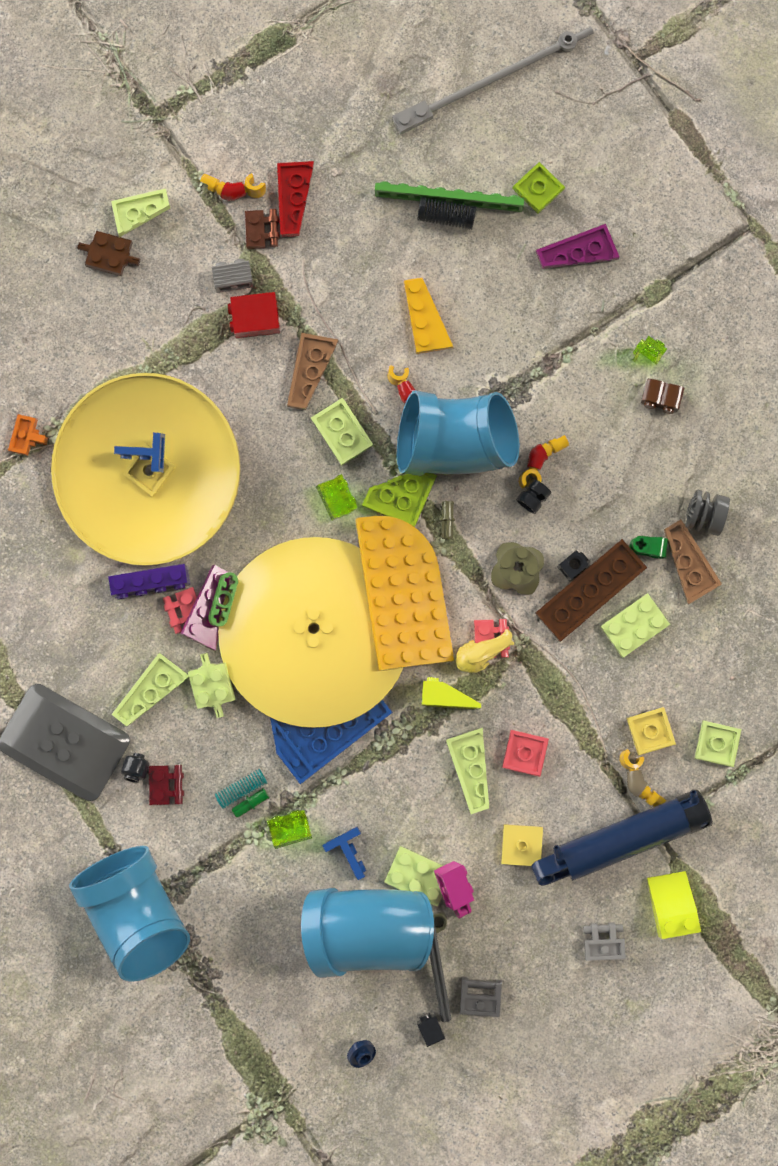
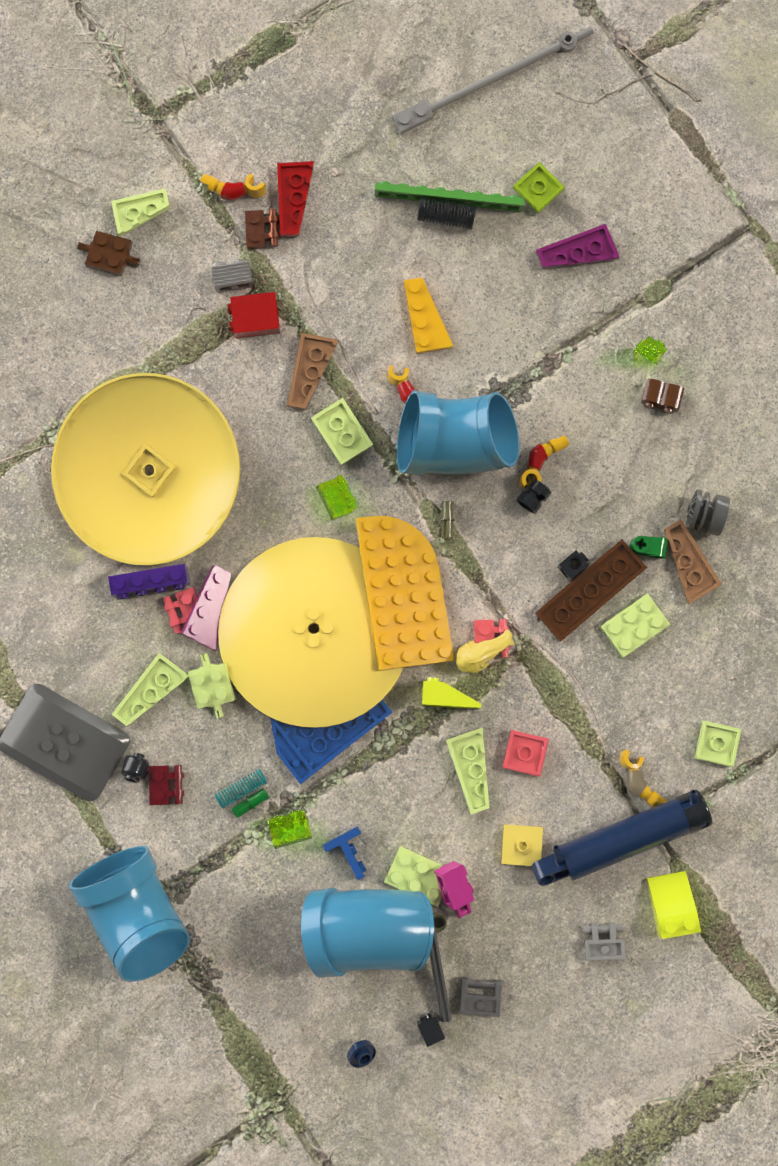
orange hinge [8,414,48,456] -> none
blue bracket [114,432,165,473] -> none
bright green beam [209,572,238,627] -> none
lime plate [362,473,437,527] -> none
olive brick [491,542,544,595] -> none
light yellow plate [626,707,676,756] -> none

